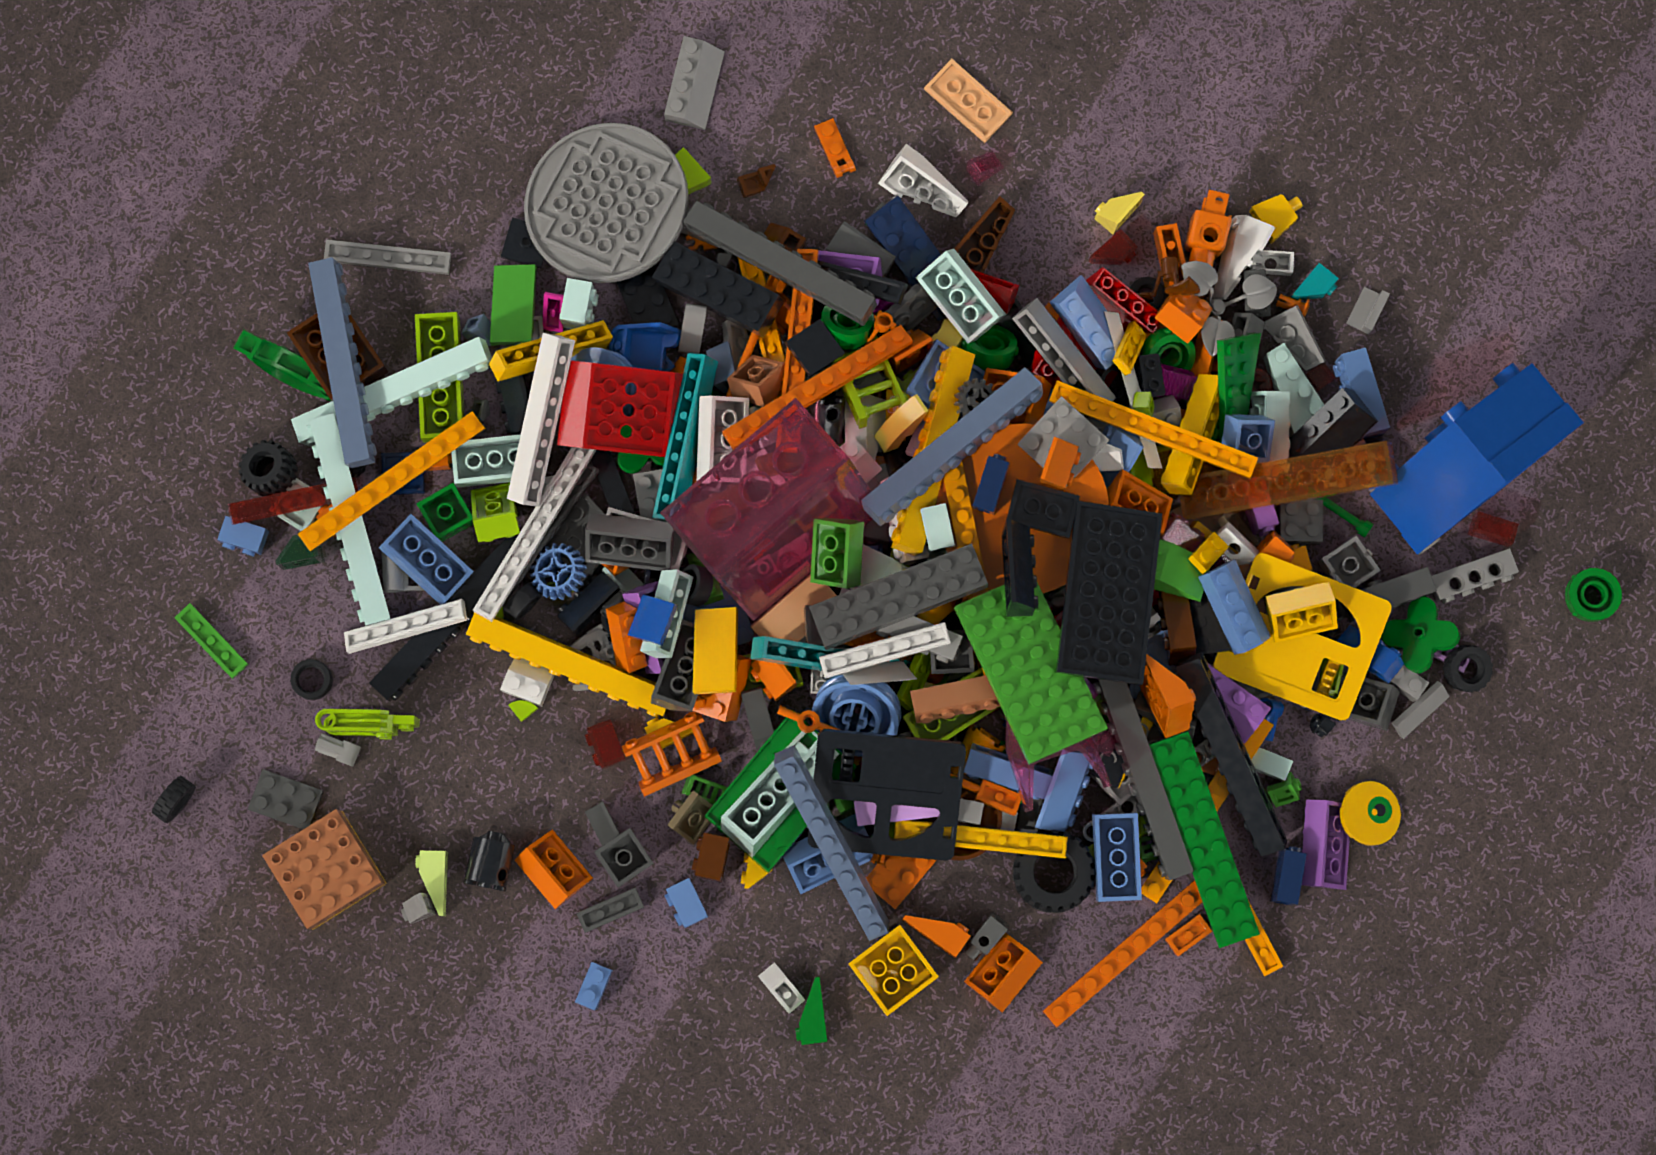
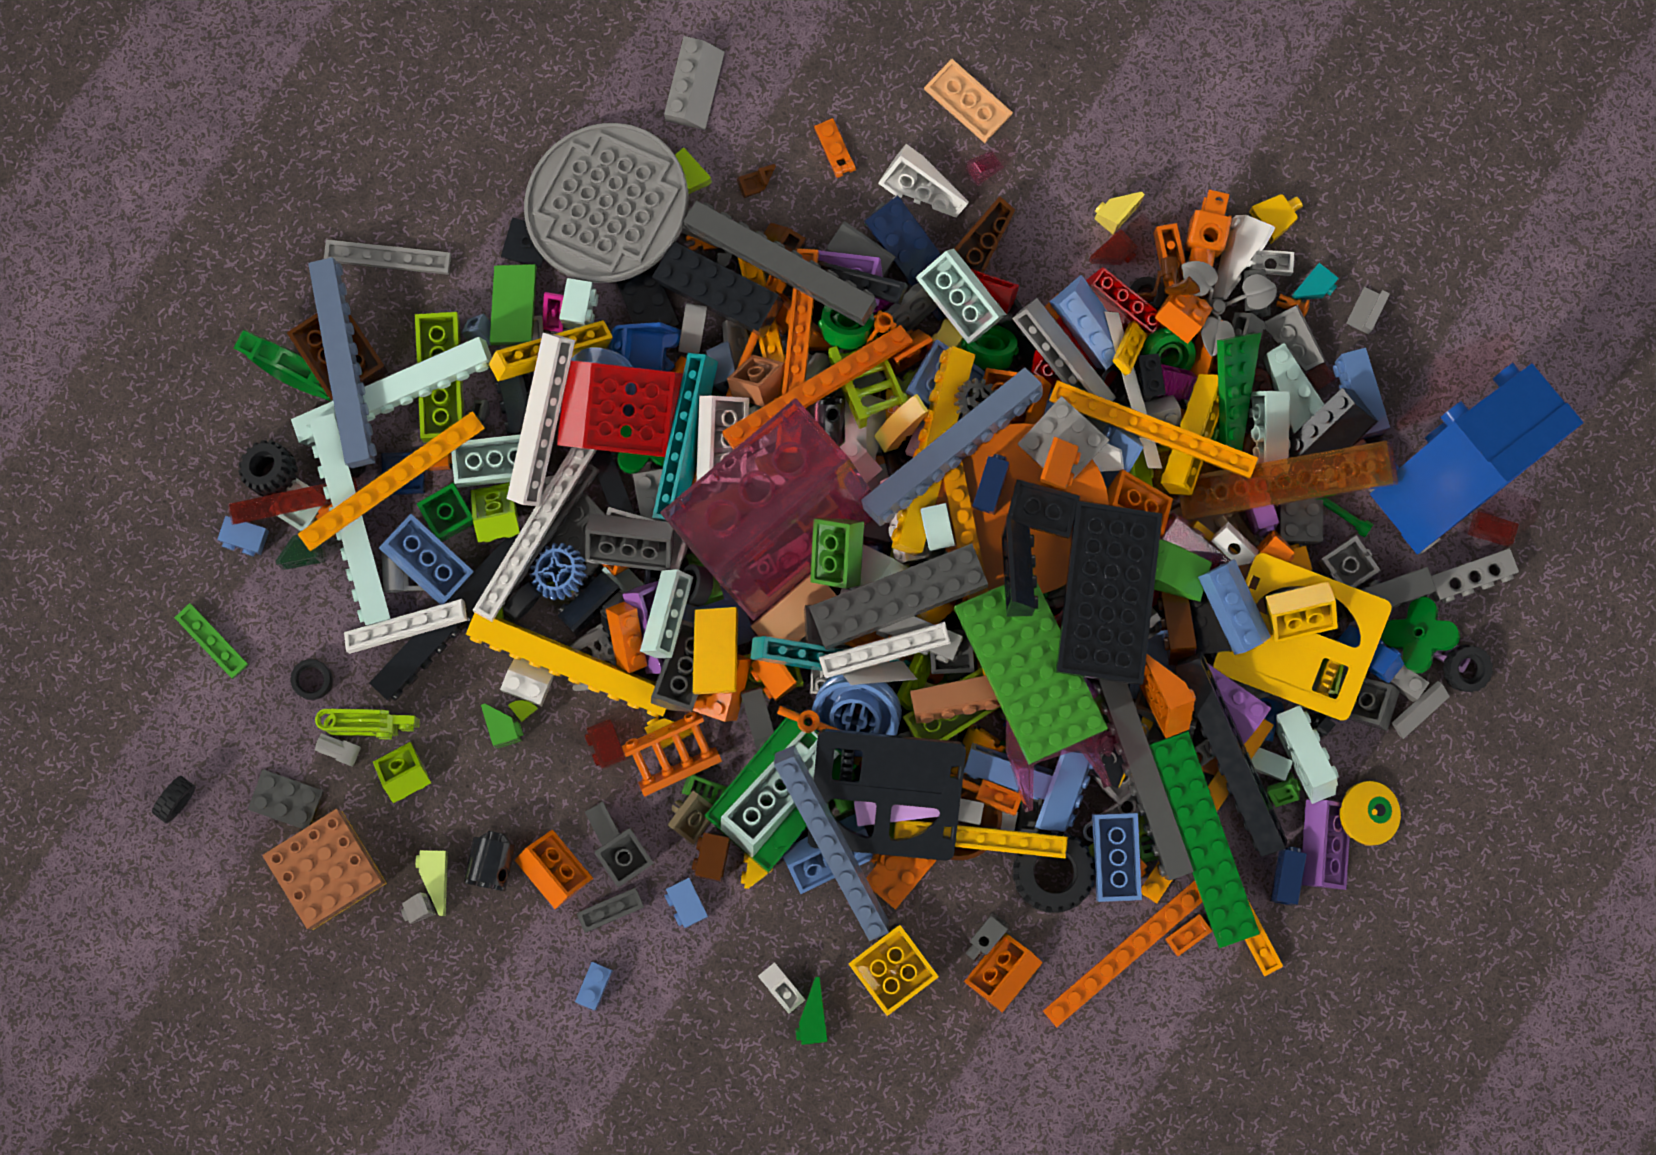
blue slope [628,595,678,646] -> none
black tile [785,319,845,377] -> none
orange slope [902,915,971,957] -> none
lime slope [1132,392,1155,417] -> none
yellow plate [1188,531,1229,574] -> none
medium blue brick [1222,414,1275,462] -> none
green piece [1565,568,1622,622] -> none
none -> lime slope [373,742,431,803]
none -> bright green slope [481,704,524,749]
none -> light aqua brick [1276,706,1339,804]

